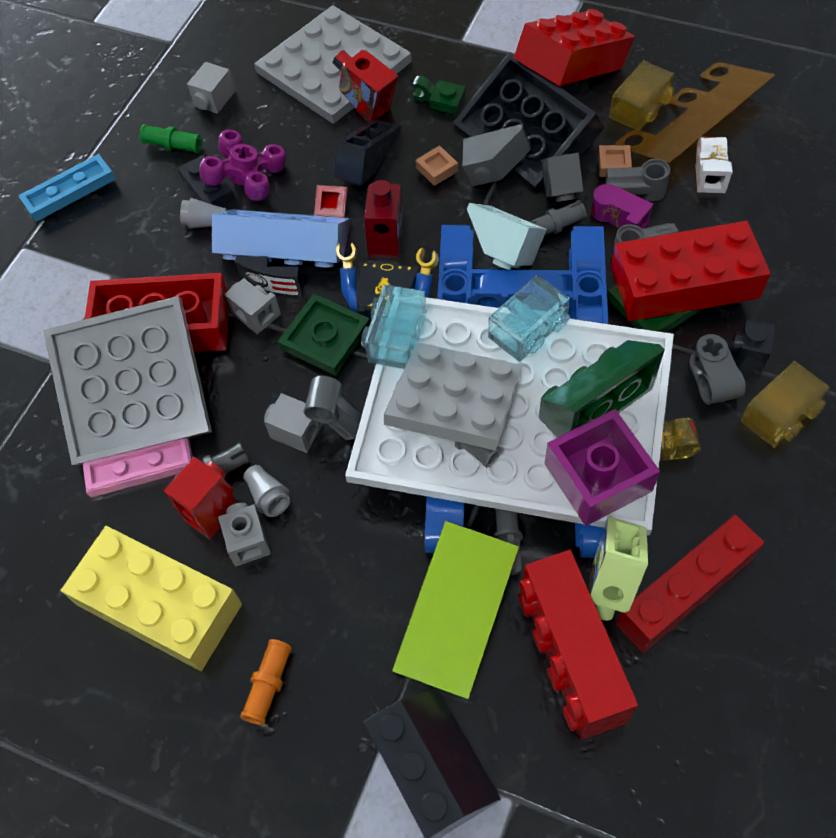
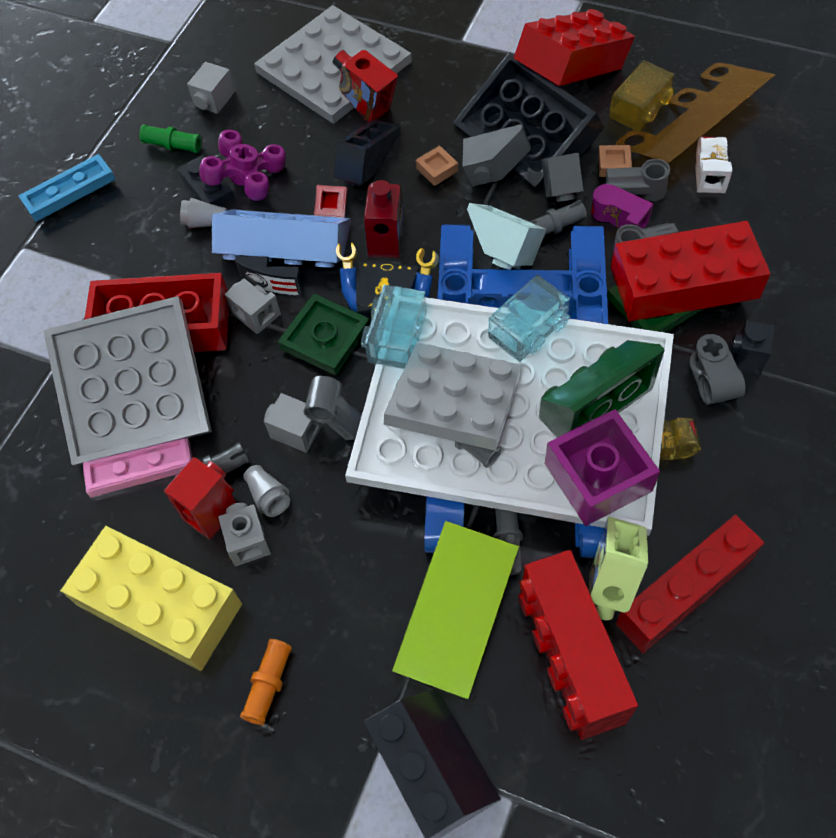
dark green plate [413,76,466,115] -> none
clear yellow brick [740,361,830,448] -> none

